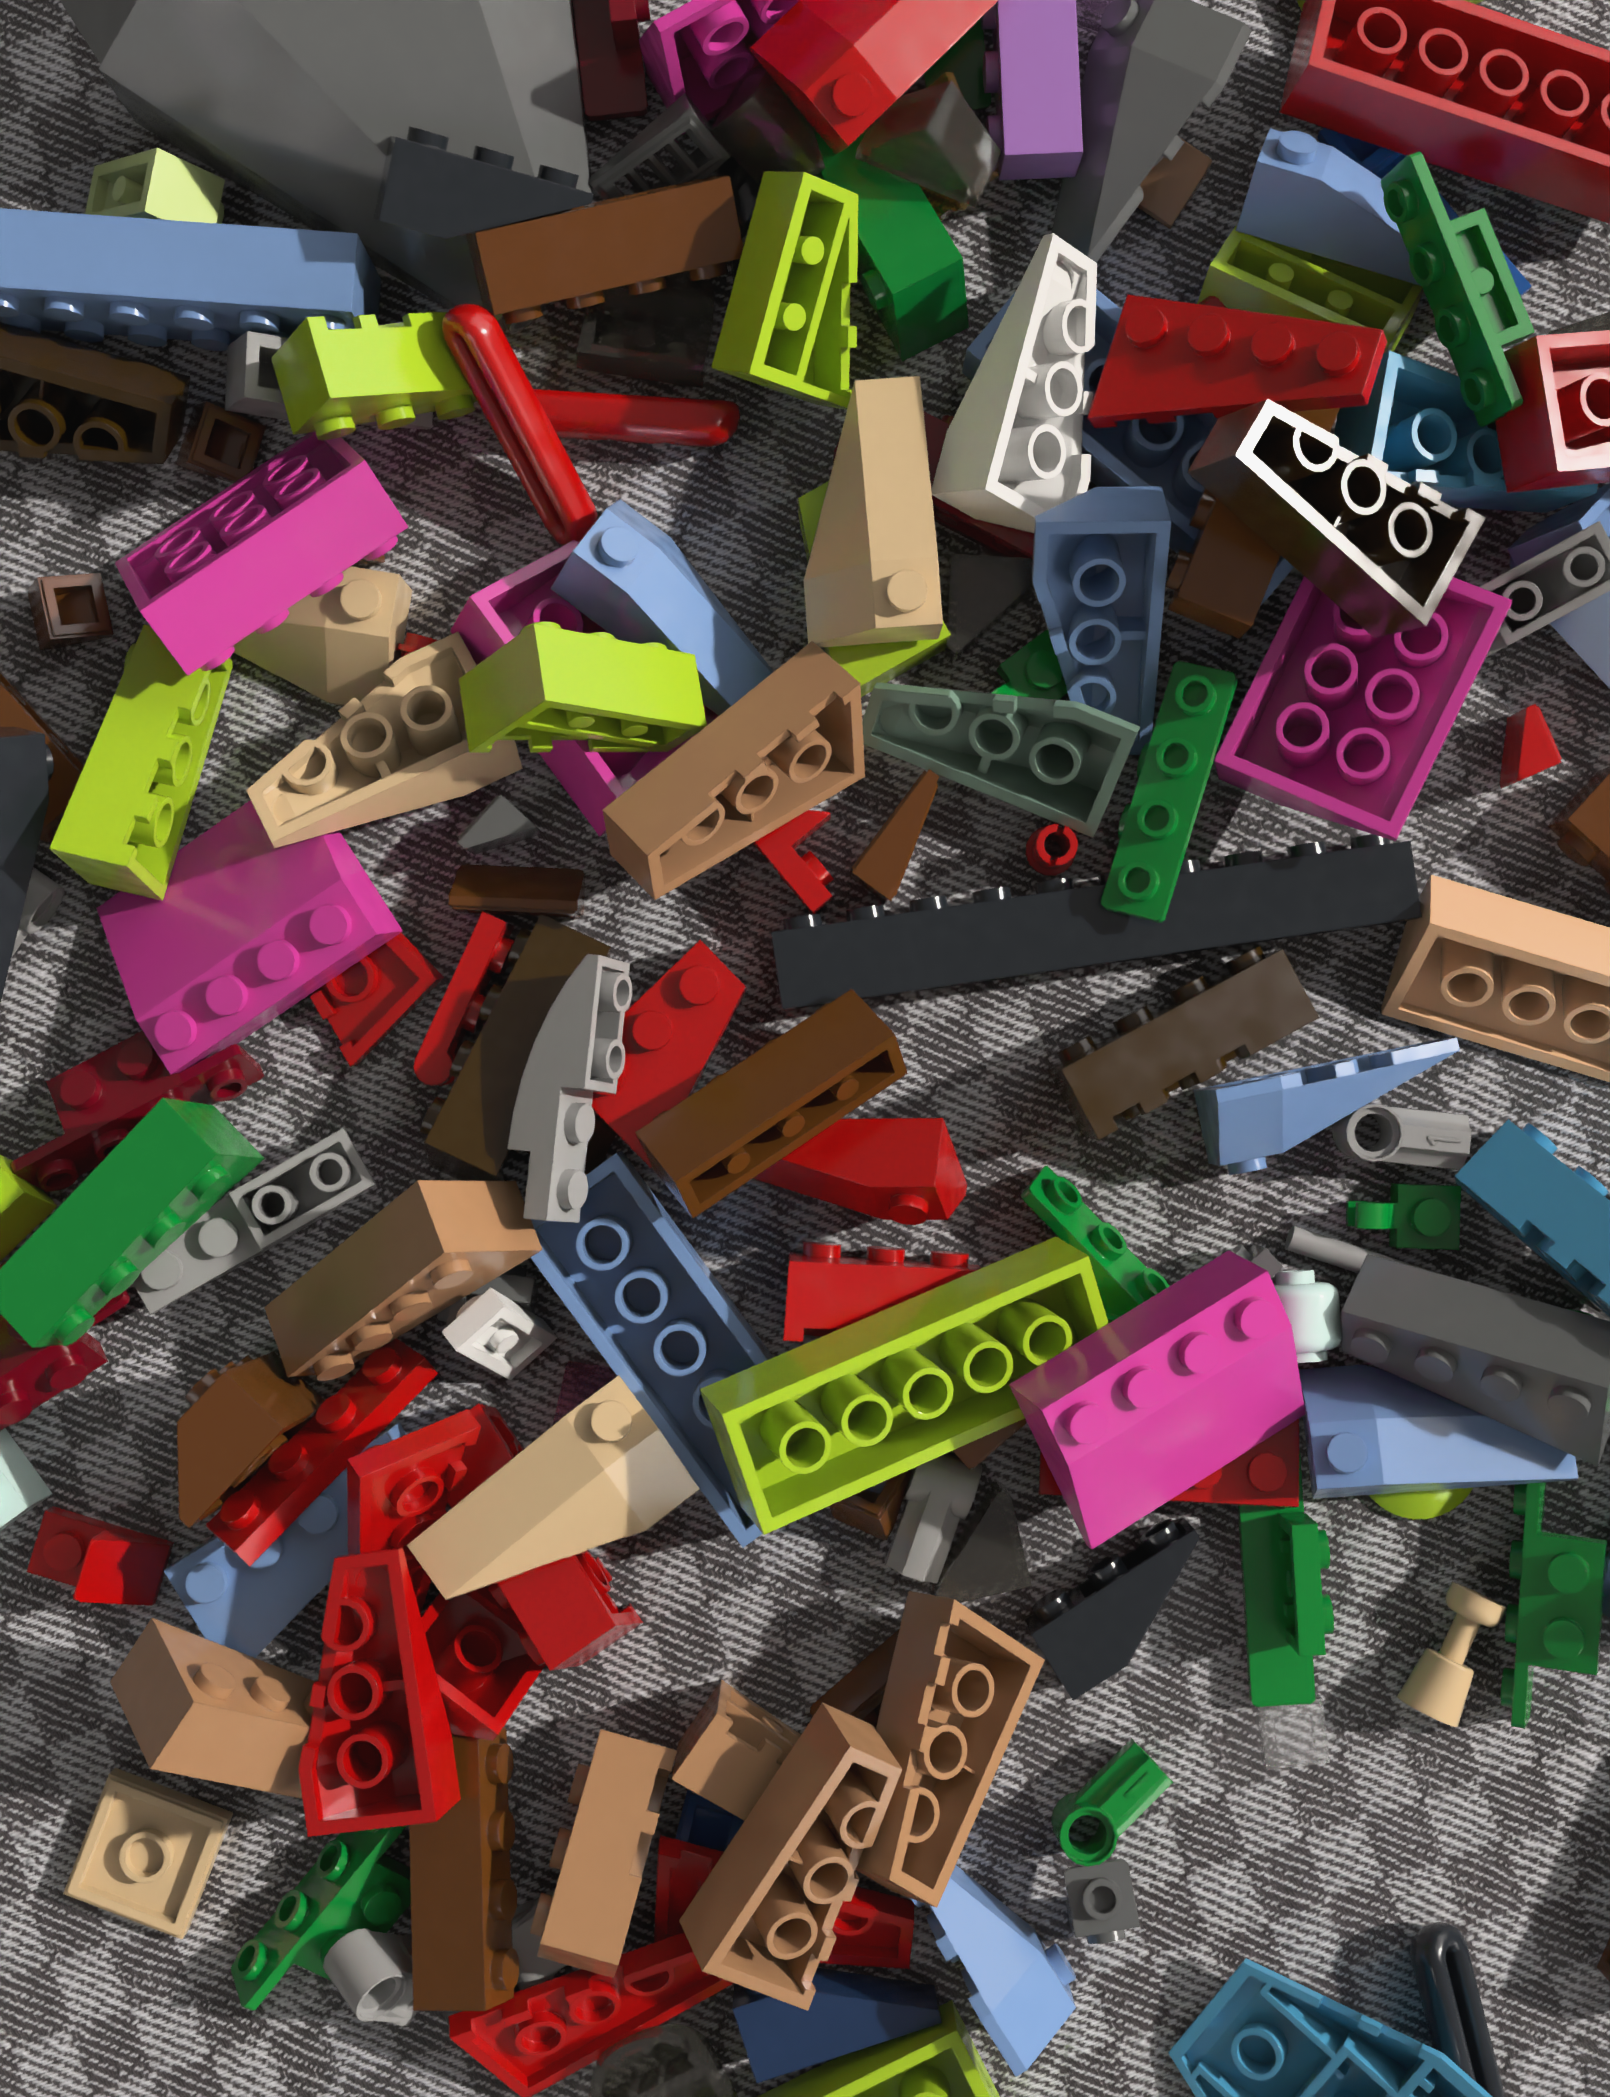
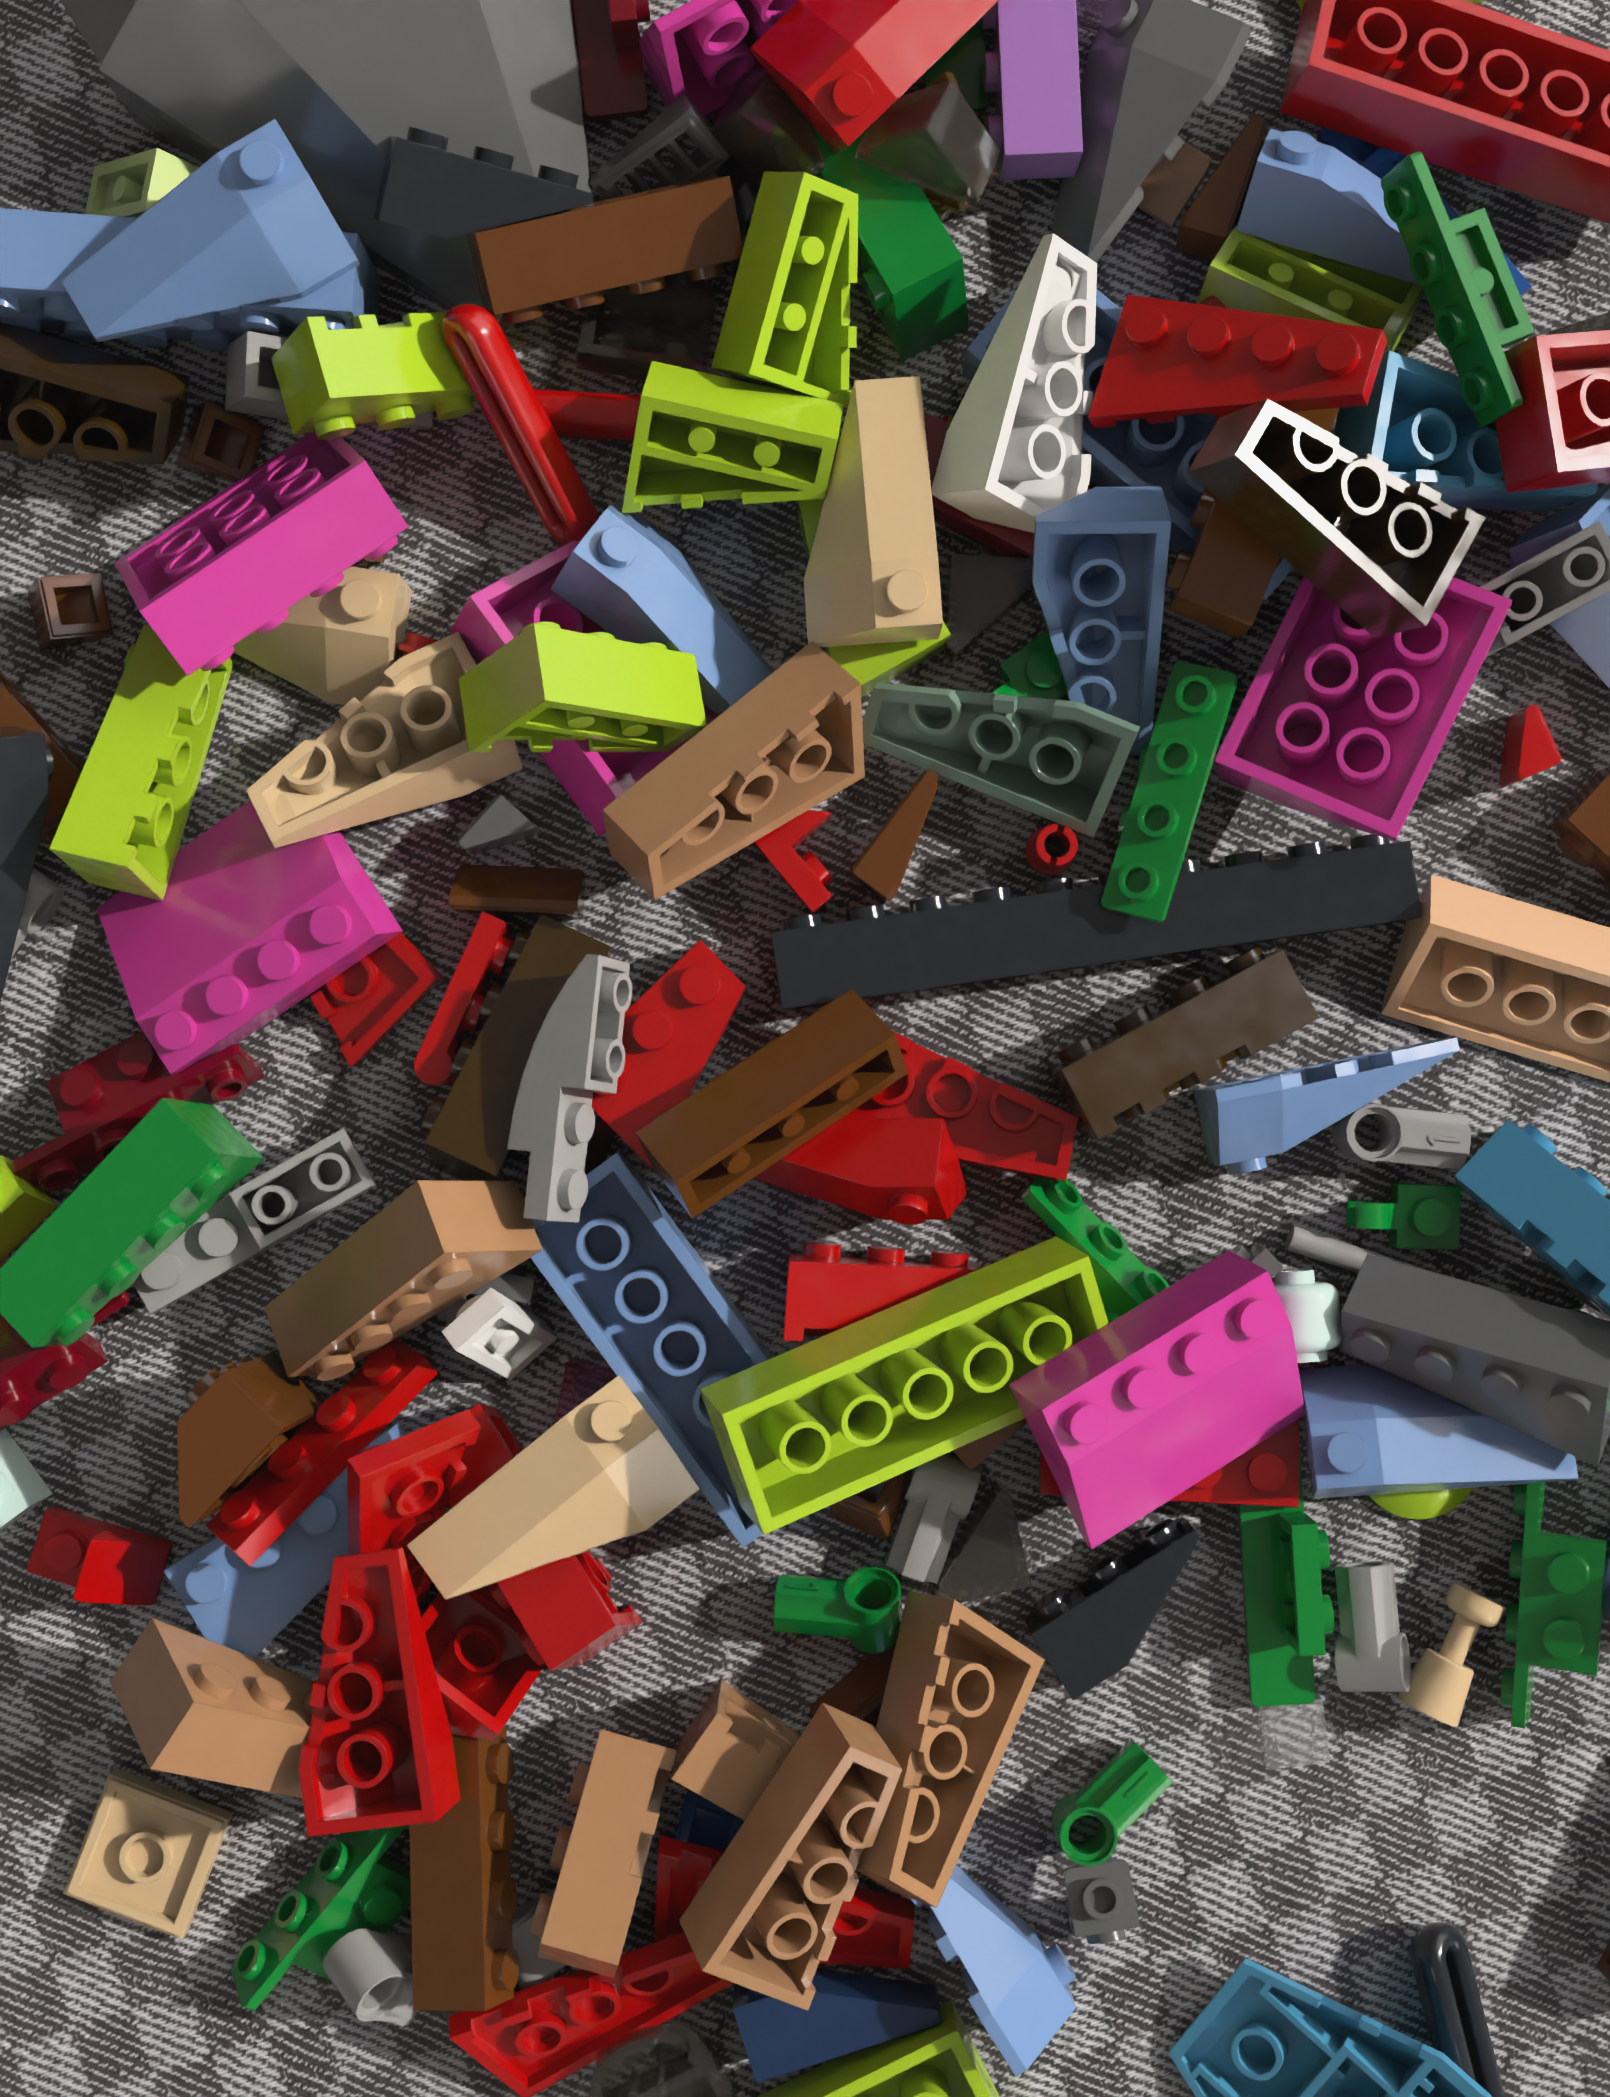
none -> medium blue wedge [61,119,360,342]
none -> lime wedge [622,361,843,513]
none -> green piece [773,1567,902,1654]
none -> red wing [841,1031,1079,1183]
none -> reddish brown slope [1176,115,1268,262]
none -> light grey piece [1335,1561,1411,1692]

